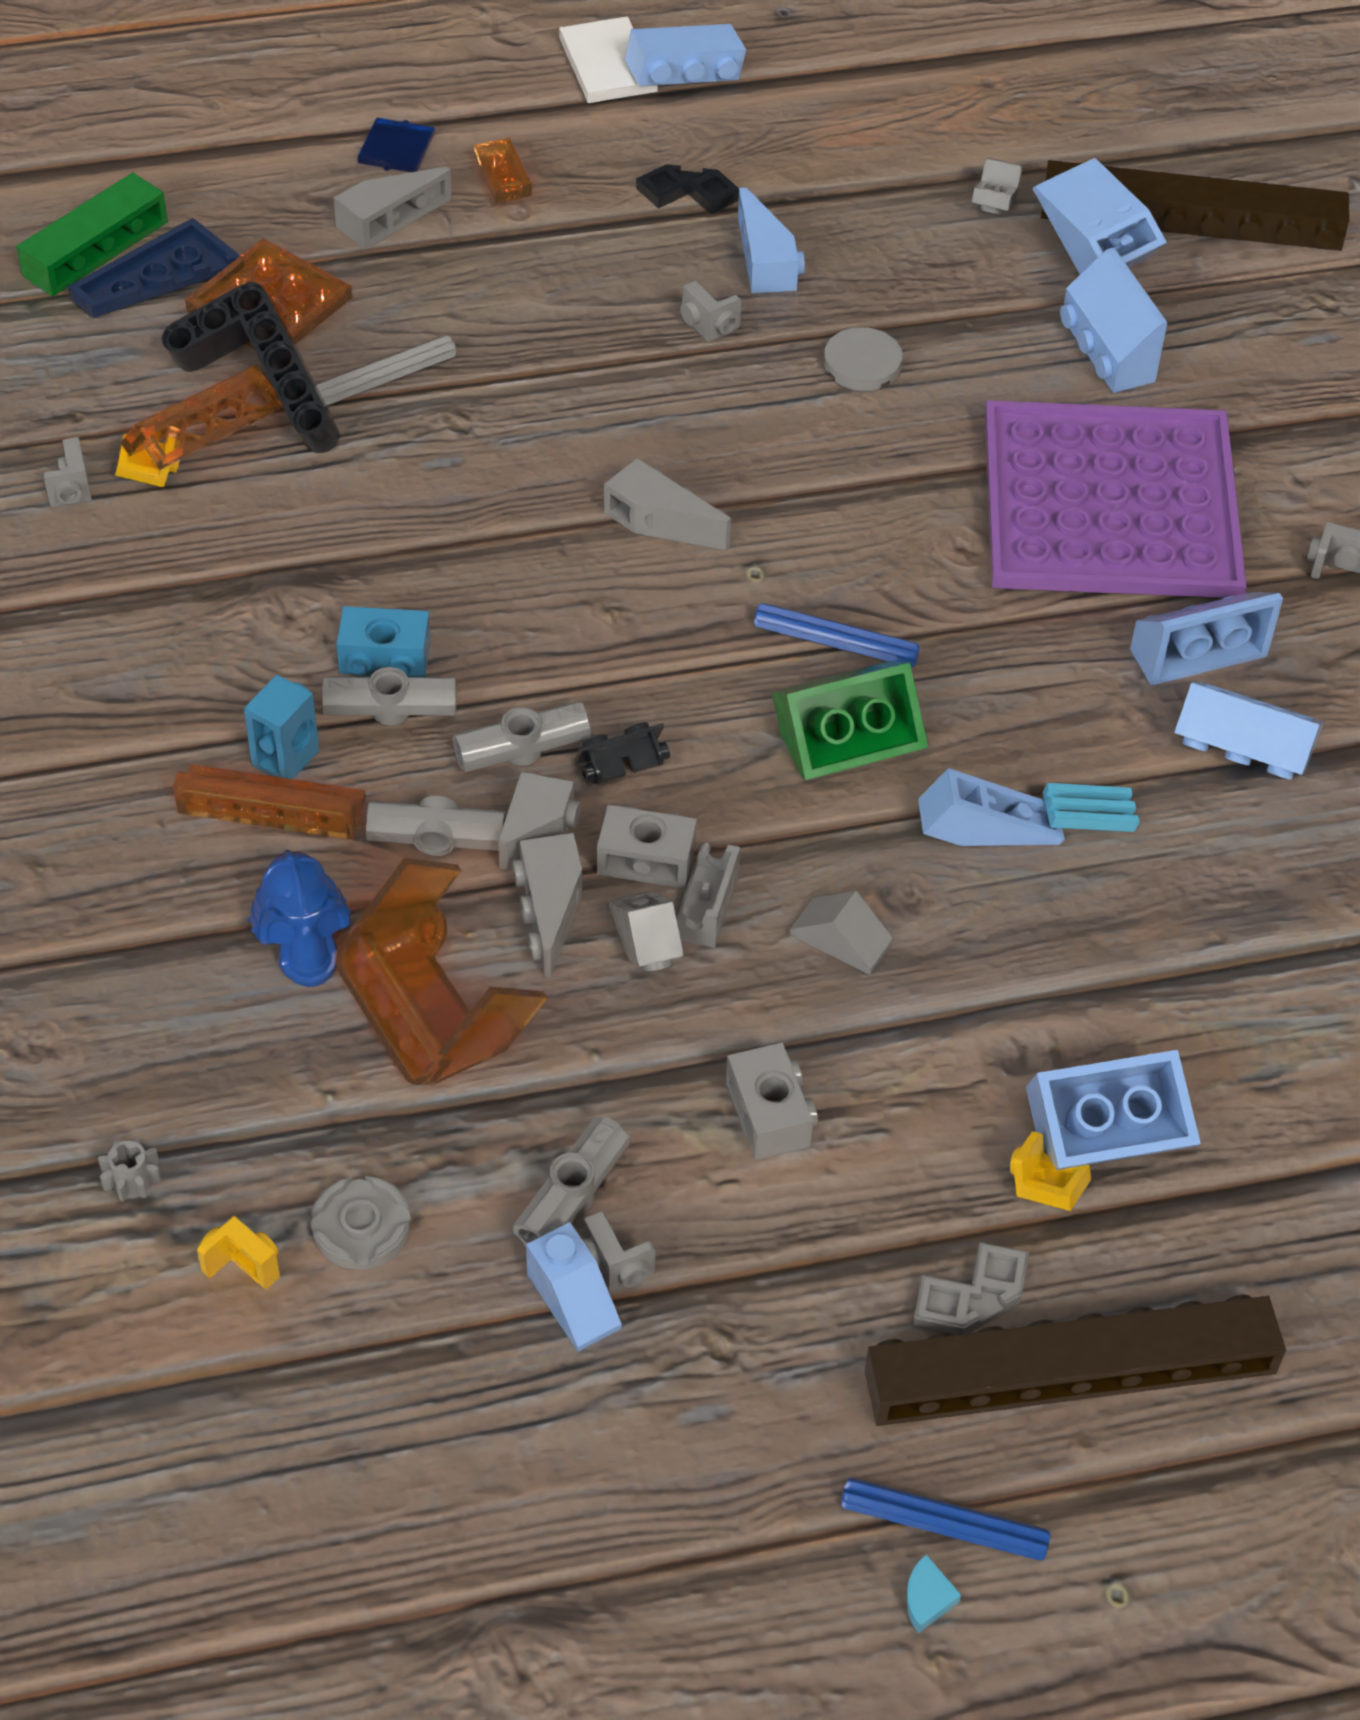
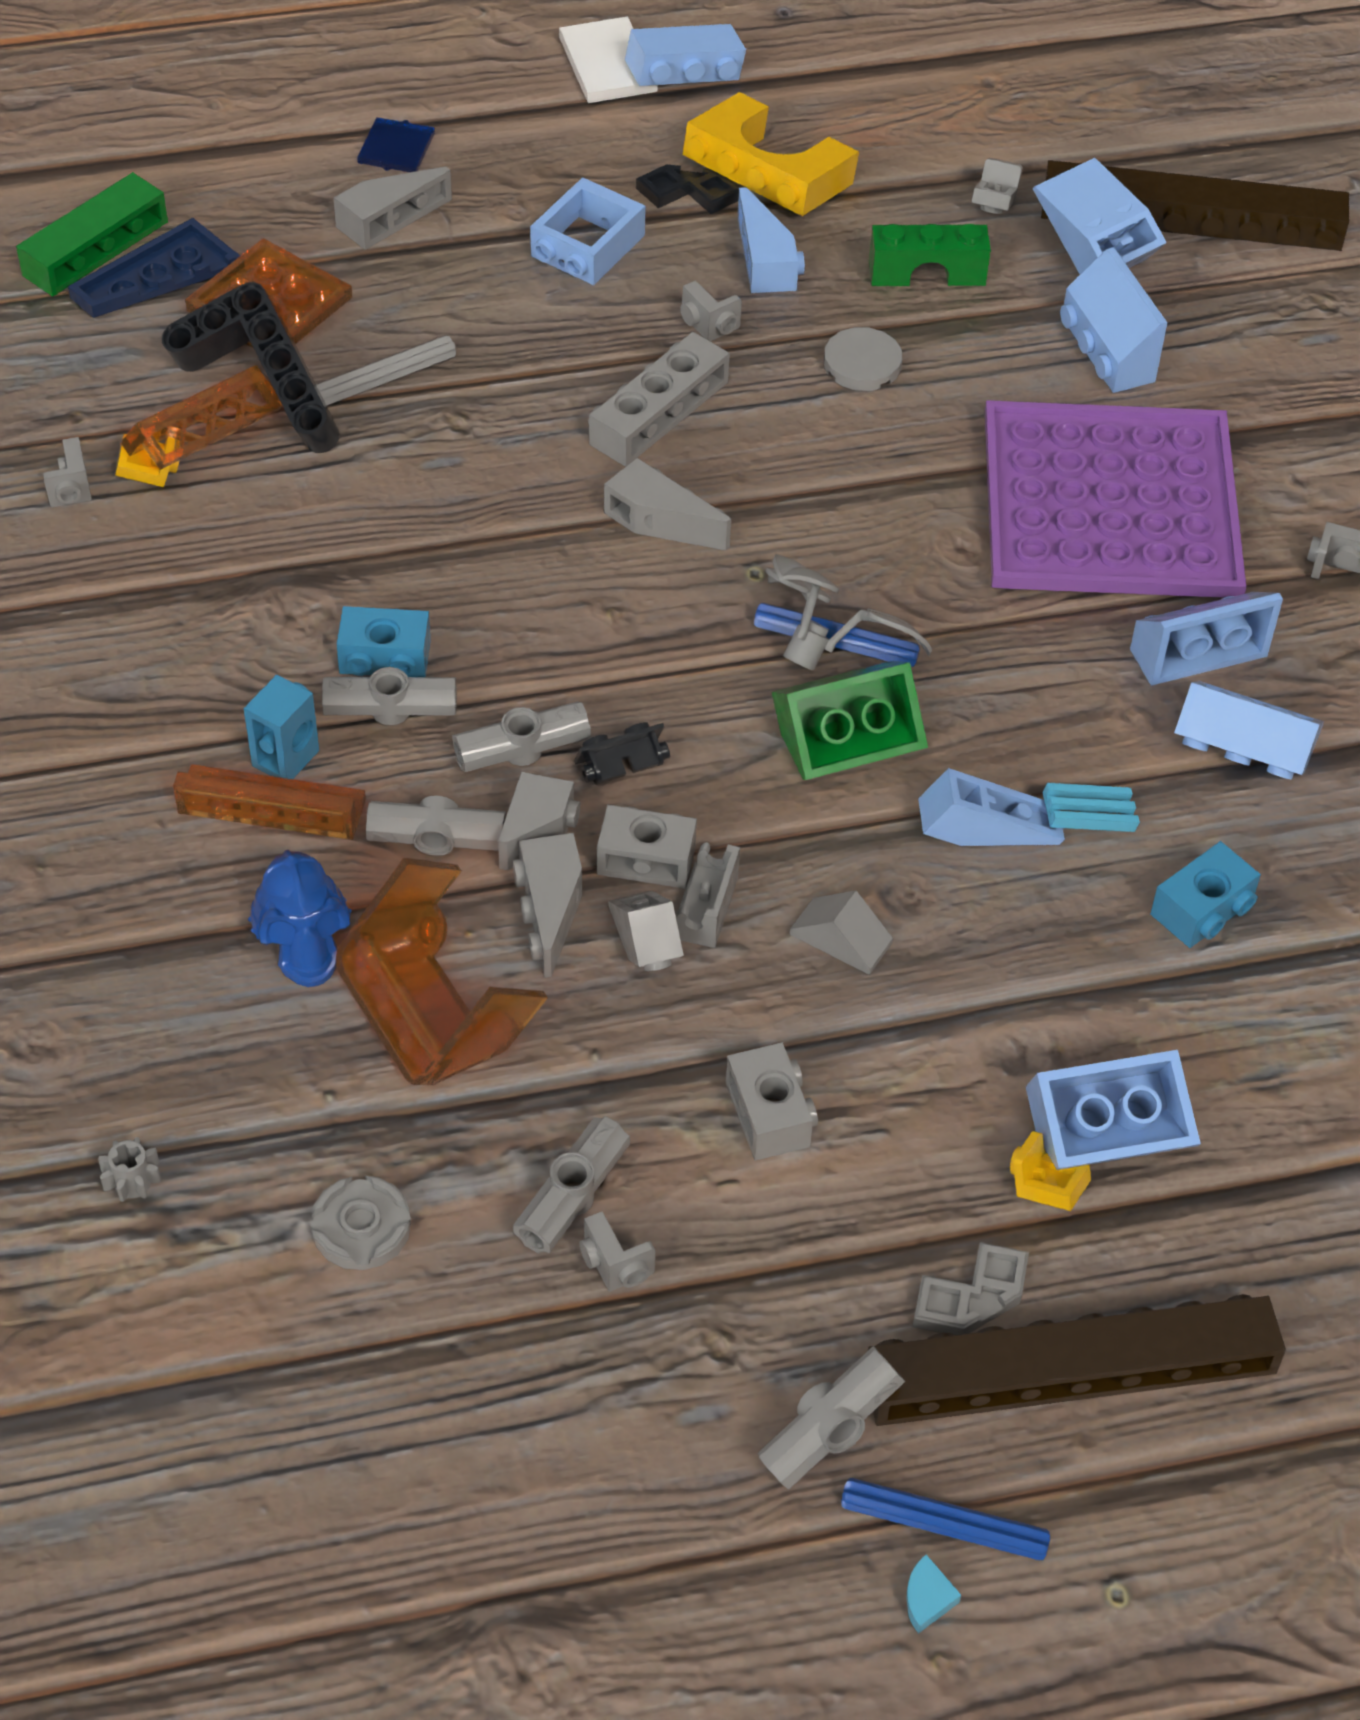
yellow bracket [197,1216,280,1290] -> none
clear orange plate [474,138,532,203] -> none
light blue slope [526,1222,622,1352] -> none
none -> light blue window [530,177,646,285]
none -> light grey brick [588,332,730,467]
none -> yellow arch [682,92,859,216]
none -> light grey piece [757,1346,905,1490]
none -> light grey plant [765,554,932,670]
none -> green arch [869,224,991,286]
none -> dark azure brick [1150,841,1261,948]

